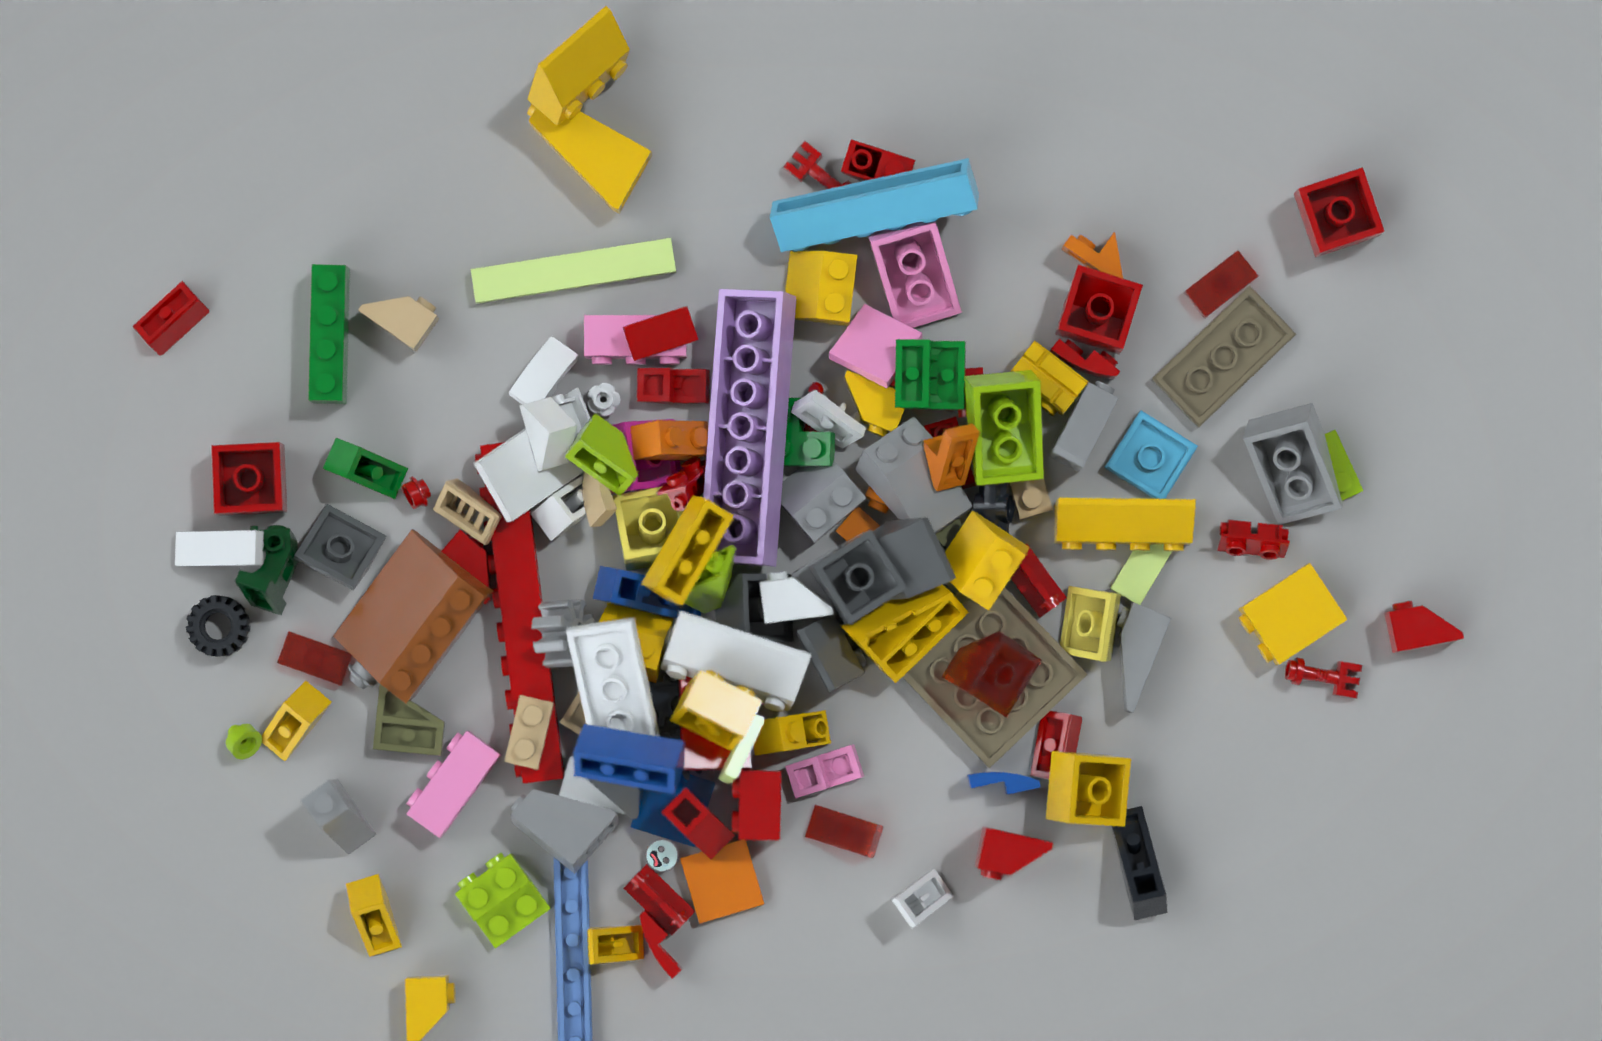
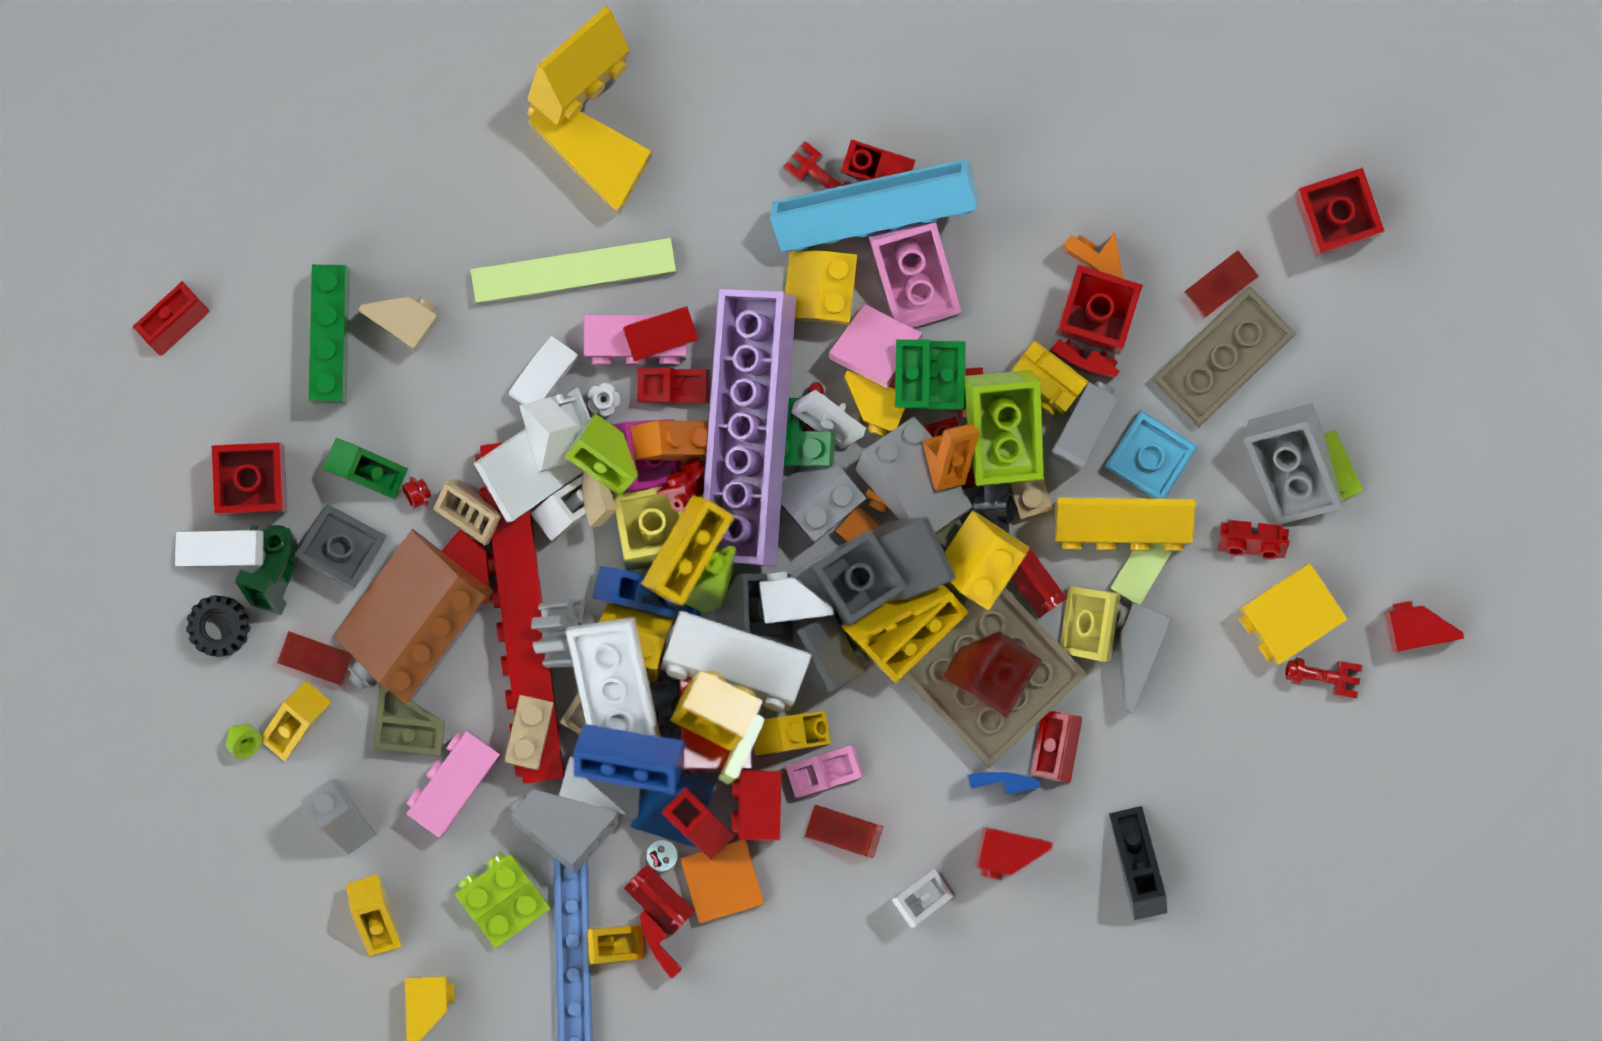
yellow brick [1046,751,1131,827] -> none

